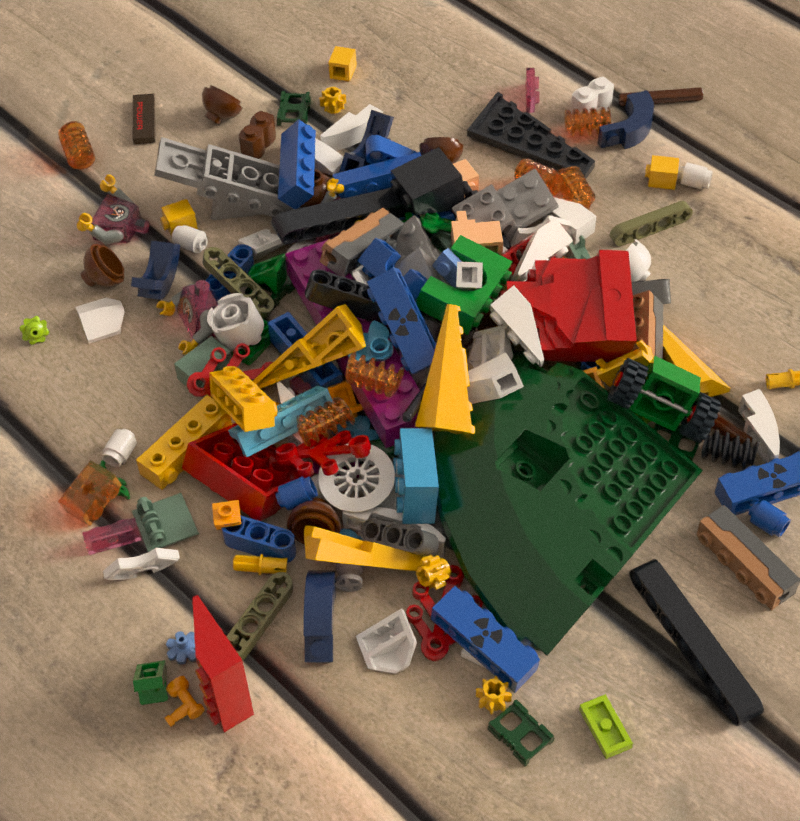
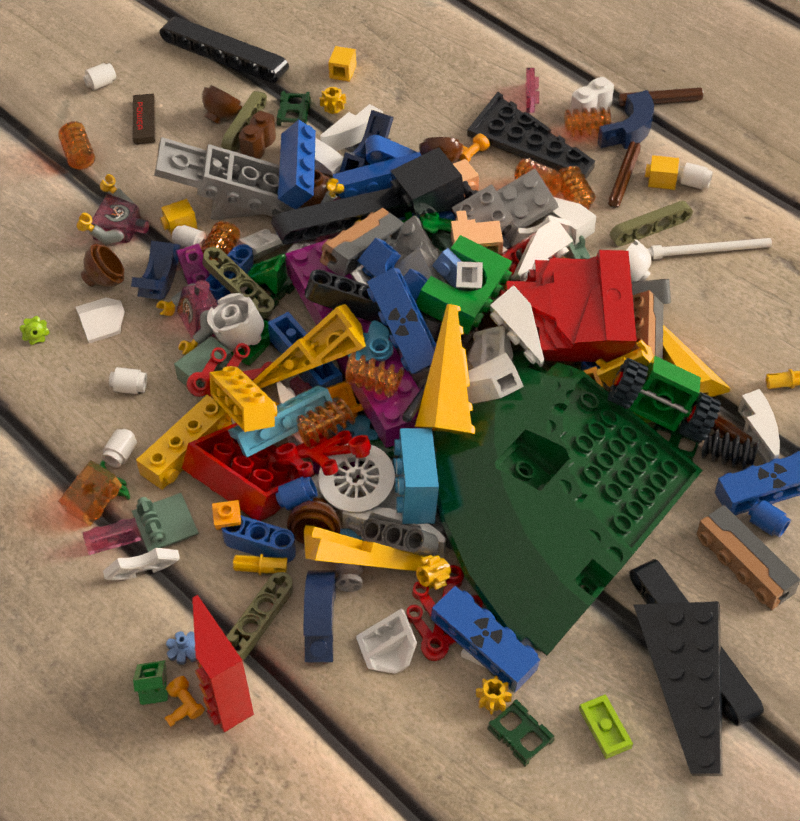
none -> white brick [83,63,116,90]
none -> white brick [109,367,147,394]
none -> black beam [159,16,289,83]
none -> magenta hips [176,243,210,288]
none -> clear orange piece [201,221,241,261]
none -> olive beam [221,91,267,152]
none -> light orange piece [459,133,490,162]
none -> reddish brown axle [608,141,641,208]
none -> black wing [634,601,723,776]
none -> white bar [646,238,772,260]

